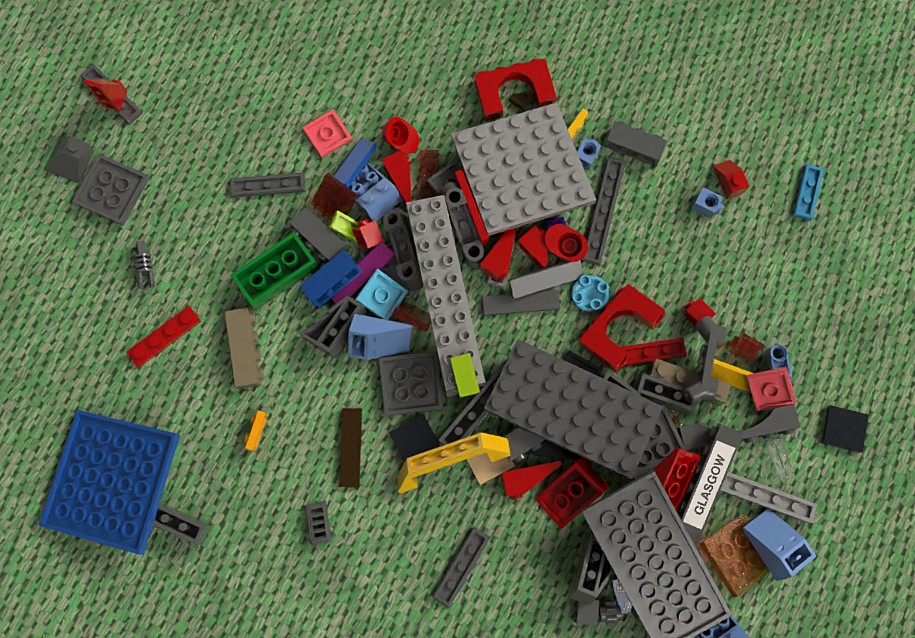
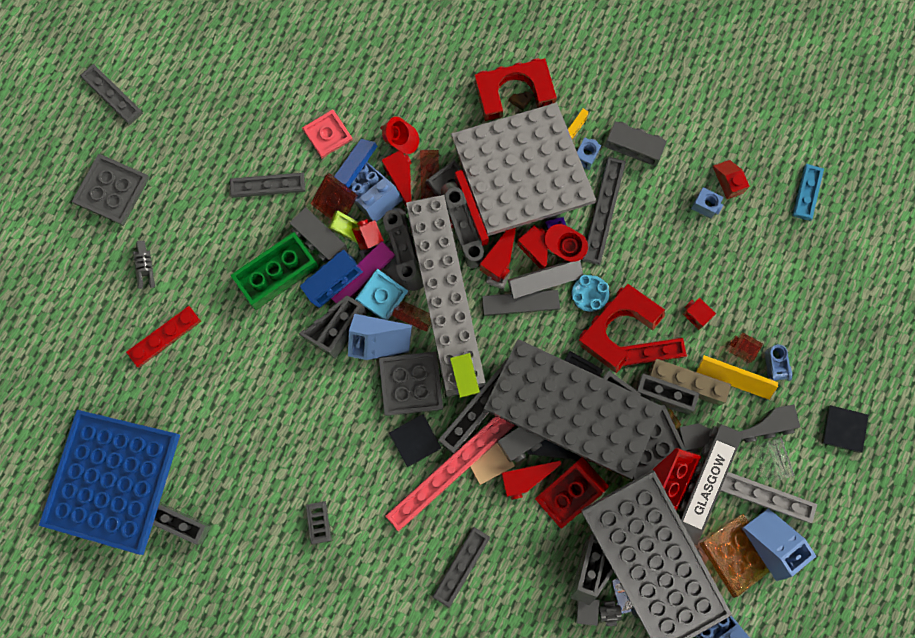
dark grey slope [45,136,94,183] -> none
red slope [83,79,128,112] -> none
dark tan brick [225,307,264,390] -> none
light orange plate [244,410,268,451] -> none
dark brown tile [339,408,363,488] -> none
yellow slope [397,433,511,494] -> none
dark grey plate [684,316,727,404] -> none
coral tile [747,367,796,411] -> none
none -> coral tile [385,416,516,531]

